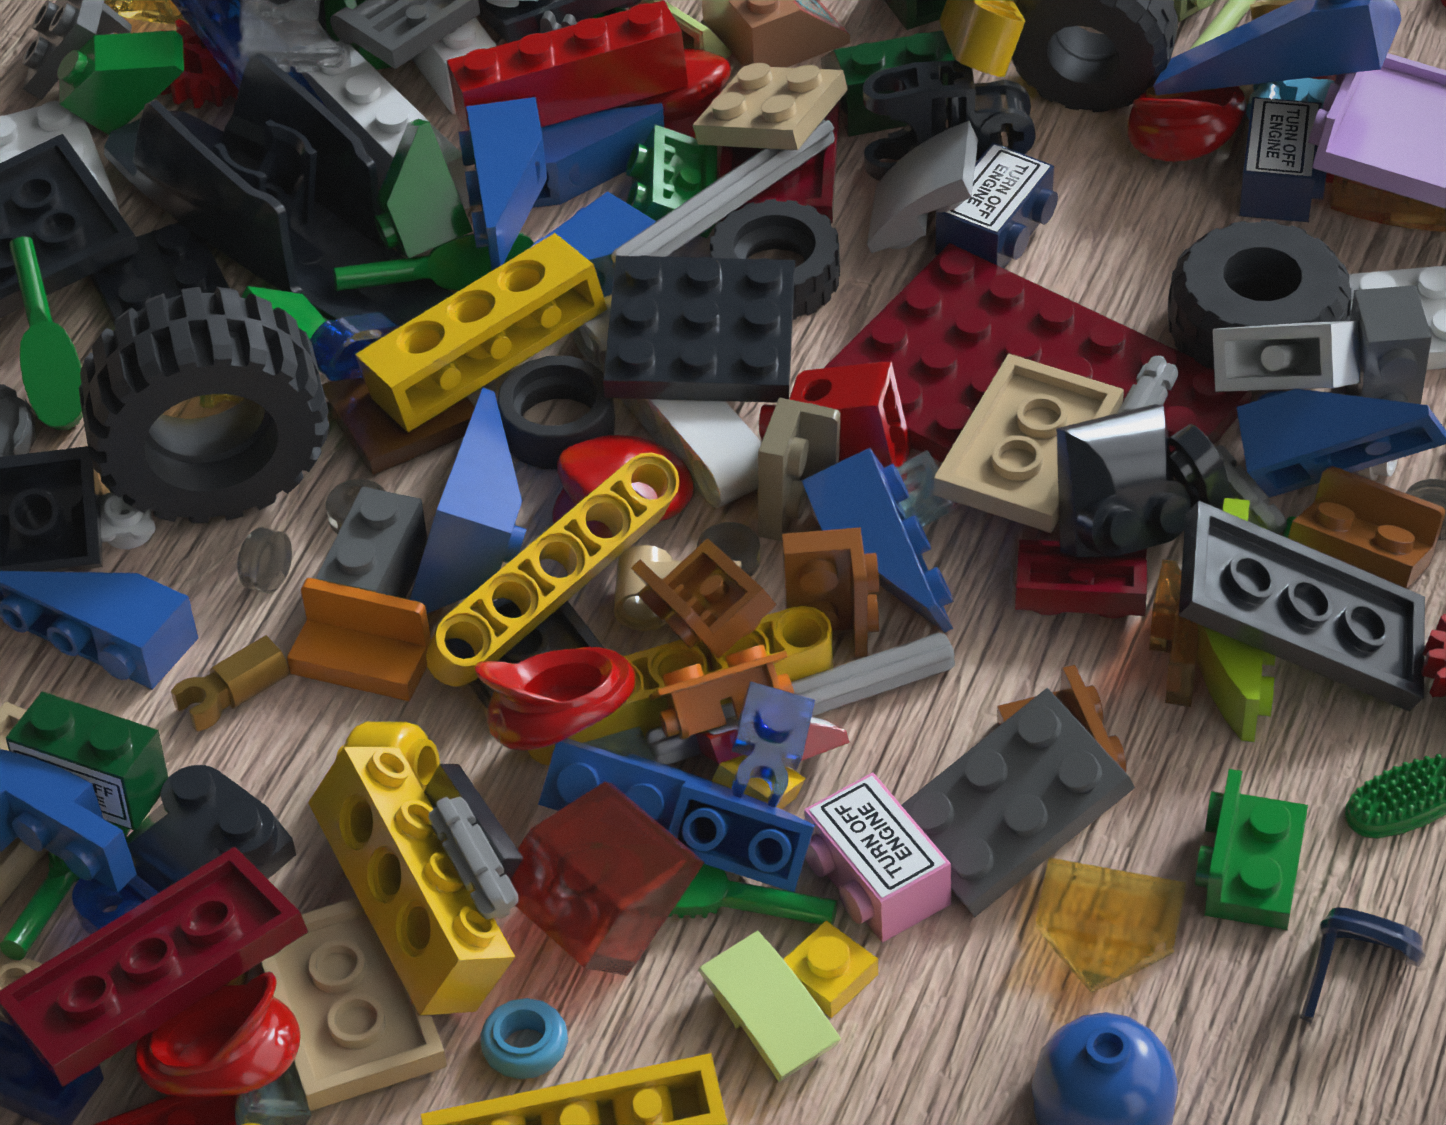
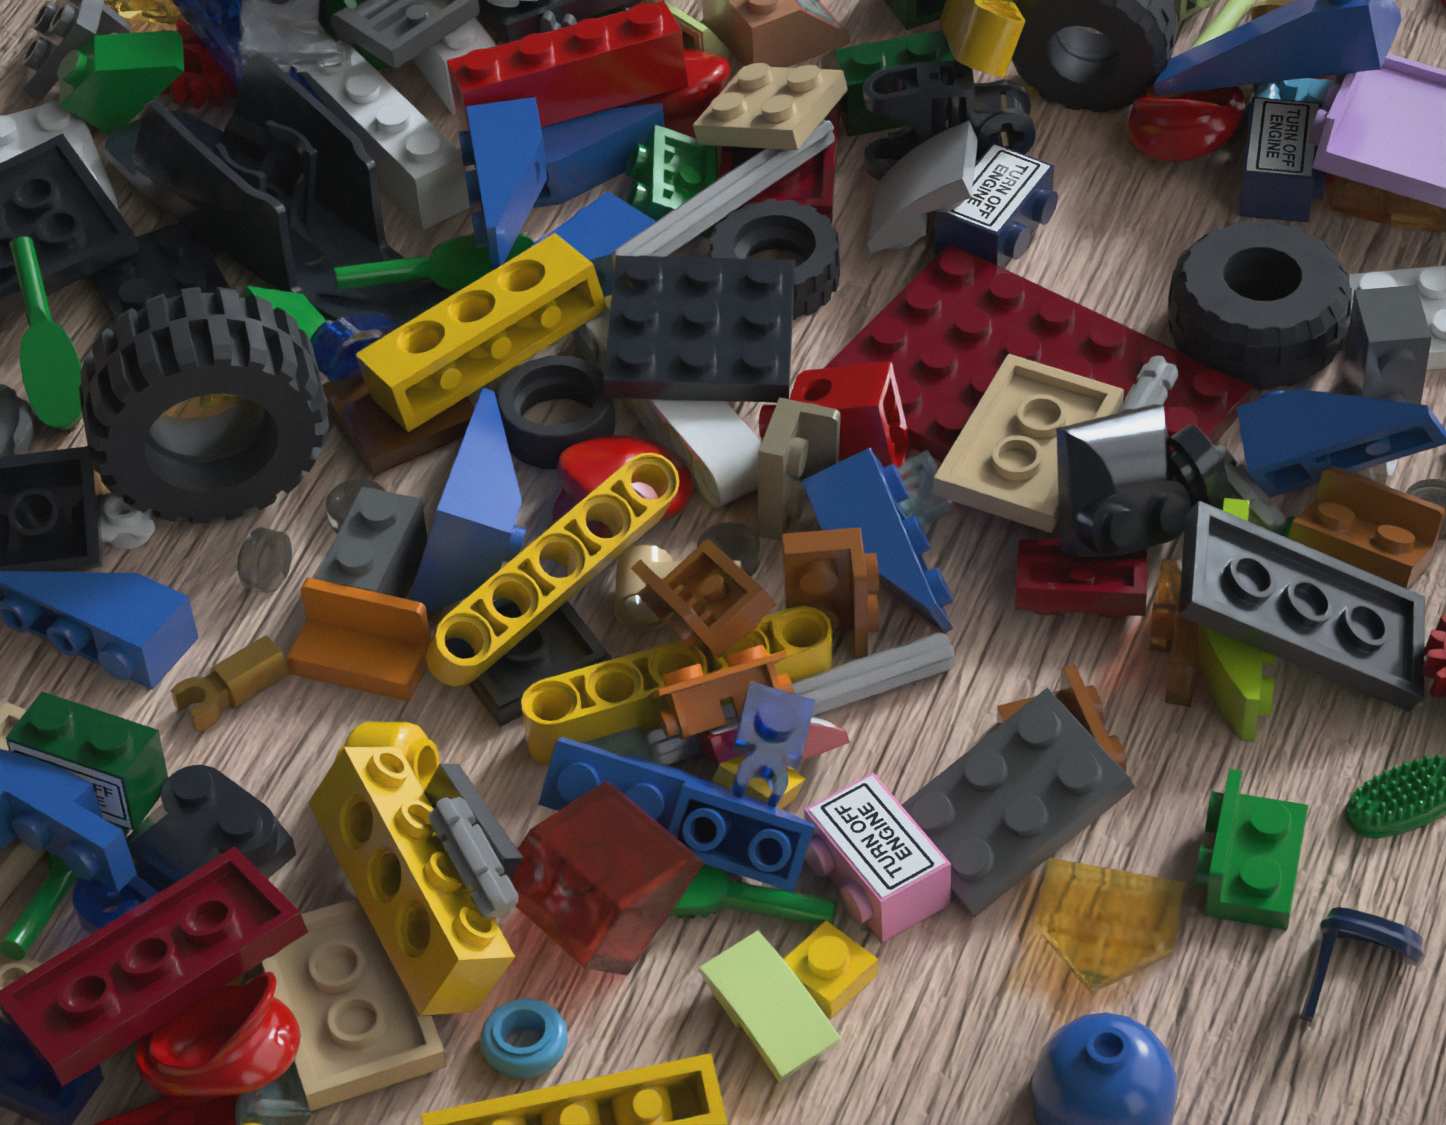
green slope [374,119,473,258] -> none
red piece [475,647,635,751] -> none
white slope [1213,321,1361,392] -> none

